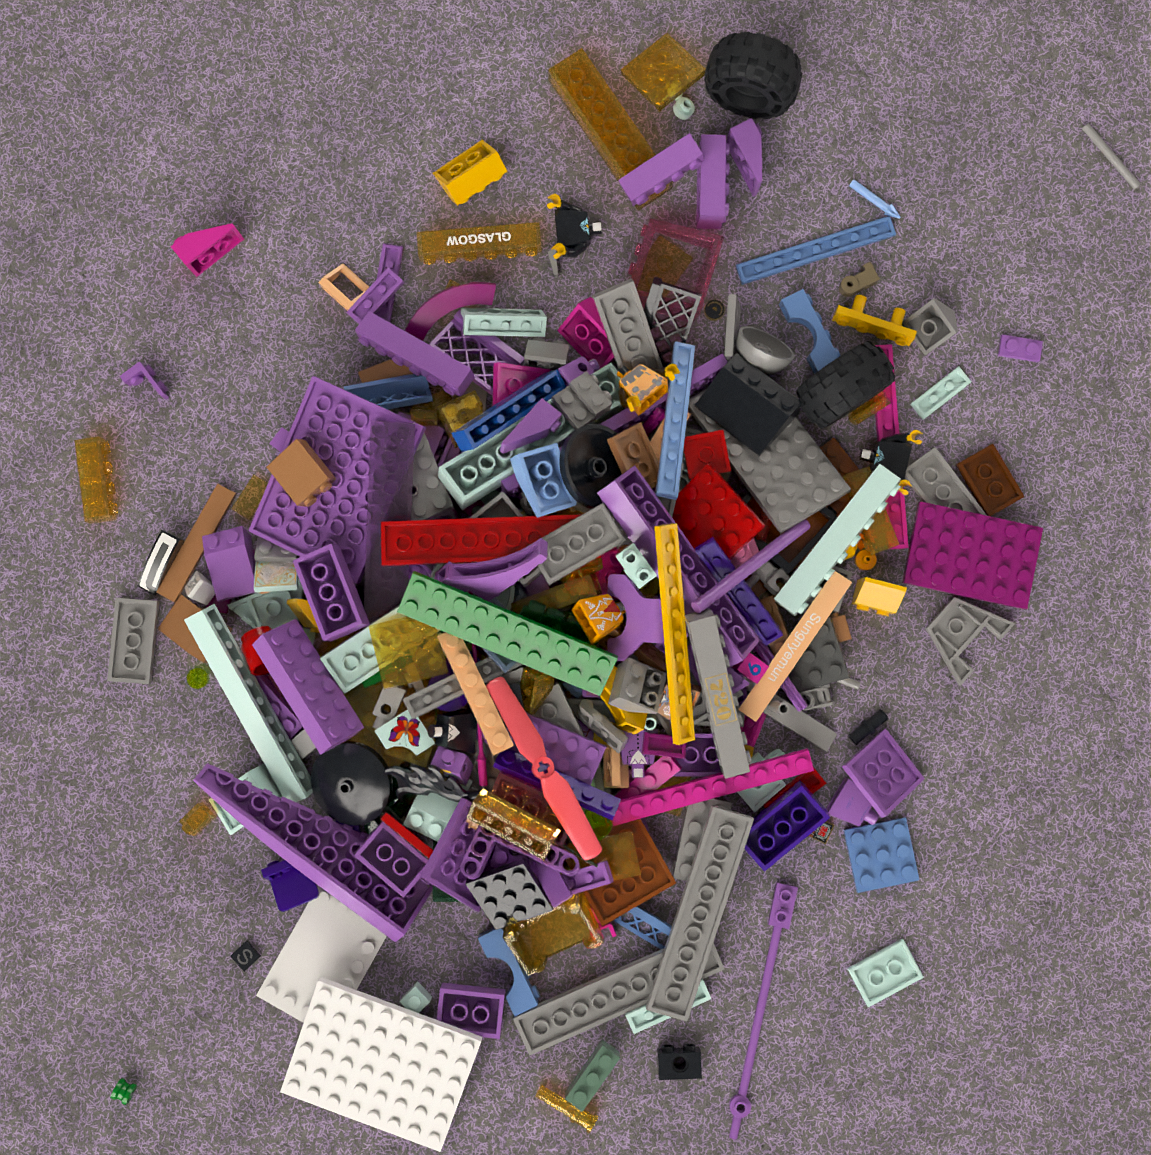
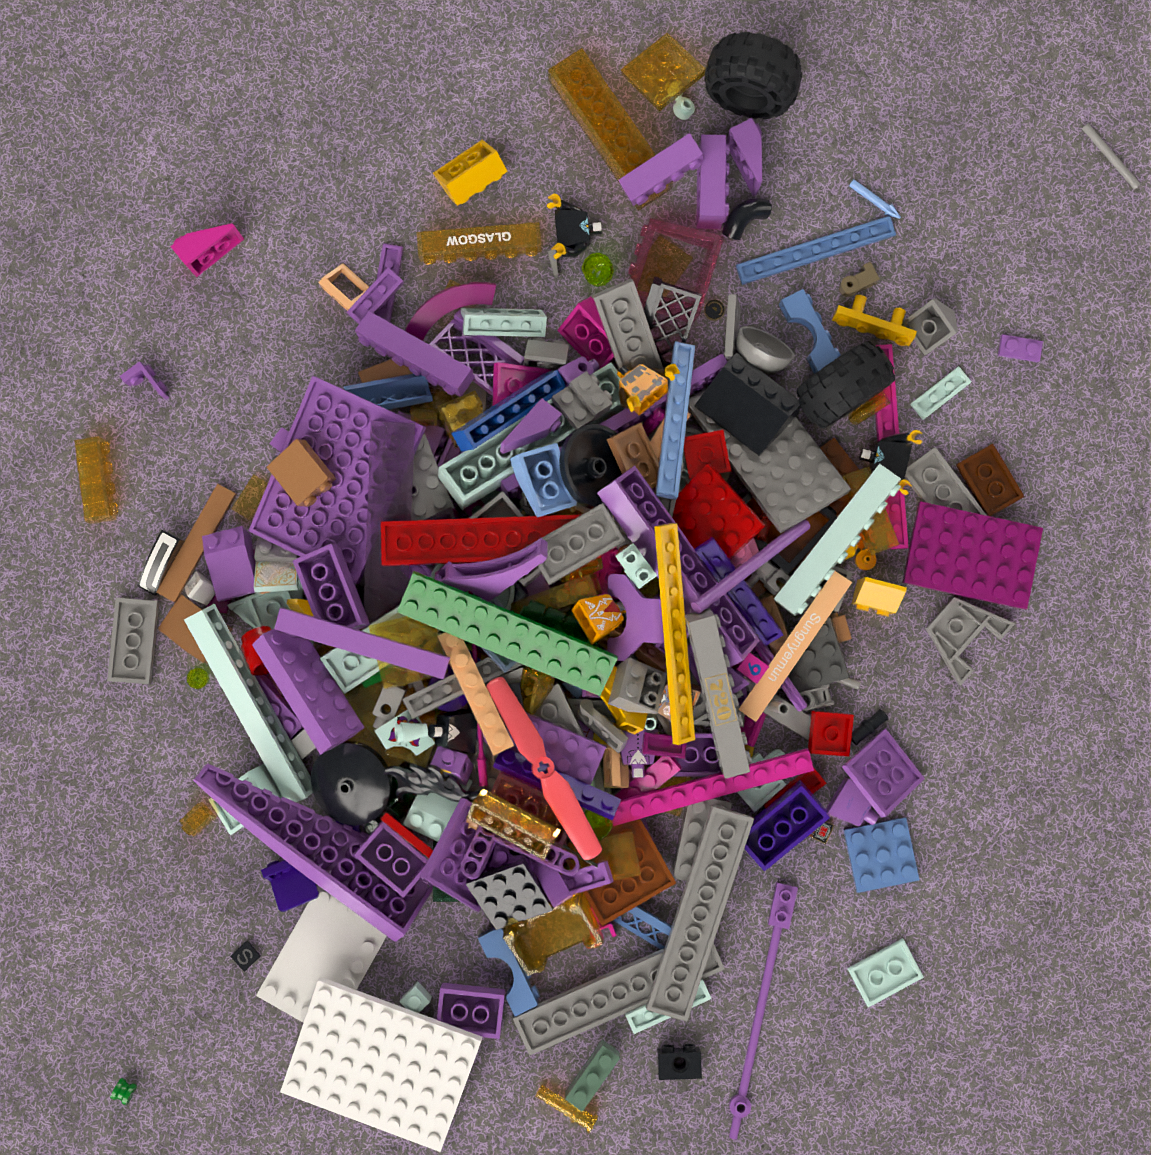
none -> medium lavender tile [274,607,450,679]
none -> light aqua cone [394,722,428,744]
none -> clear neon green hair [581,252,614,287]
none -> black cylinder [722,198,772,240]
none -> red plate [808,711,854,757]

